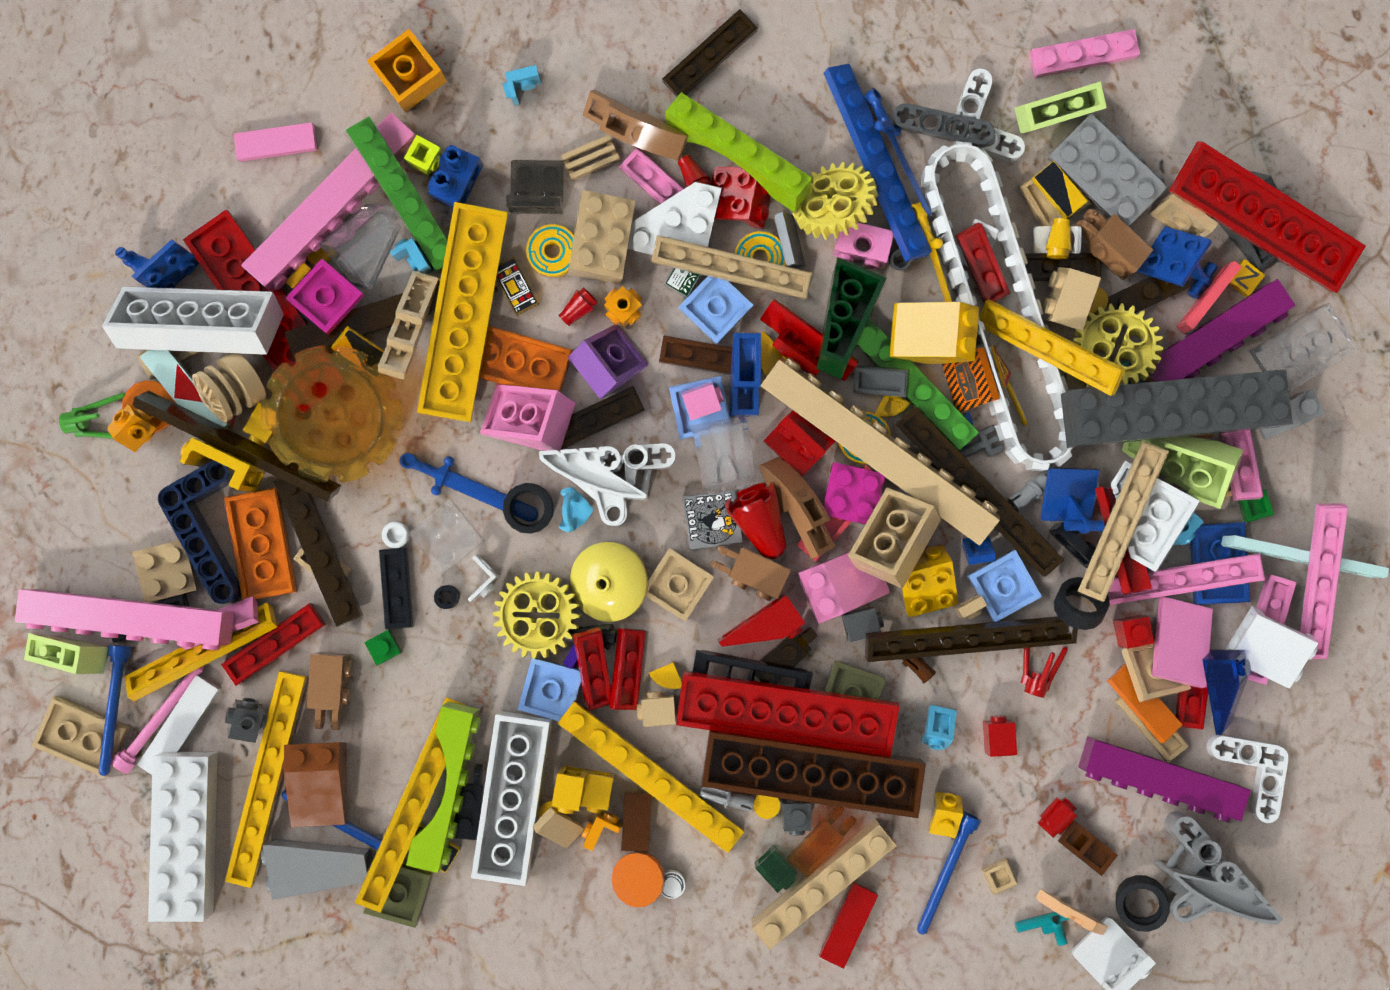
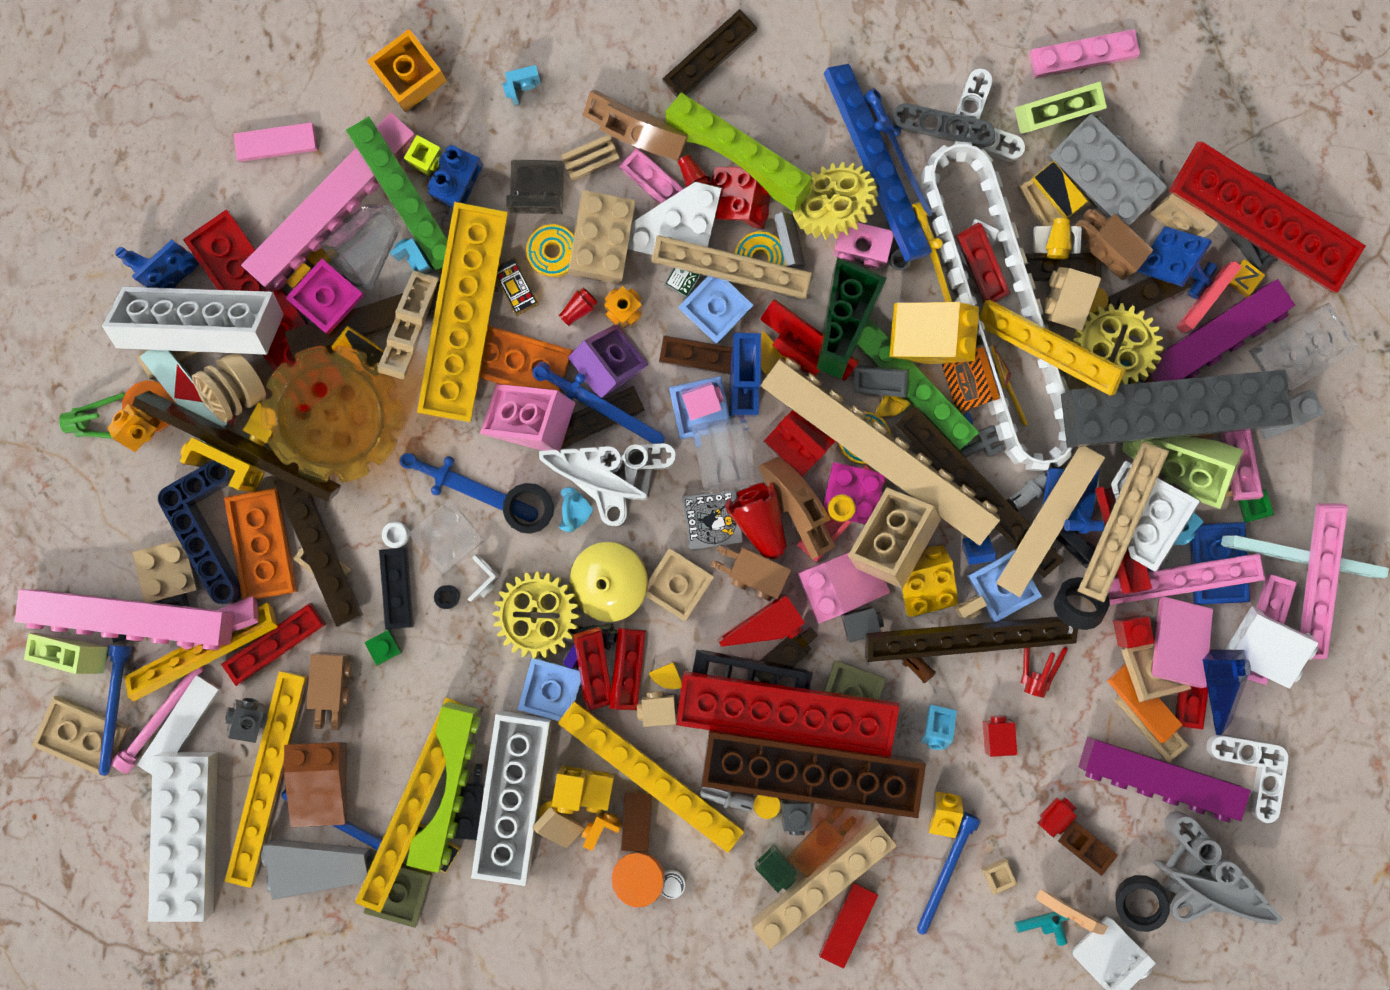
none -> blue sword [532,362,665,444]
none -> yellow tile [828,494,856,522]
none -> tan tile [996,446,1105,597]

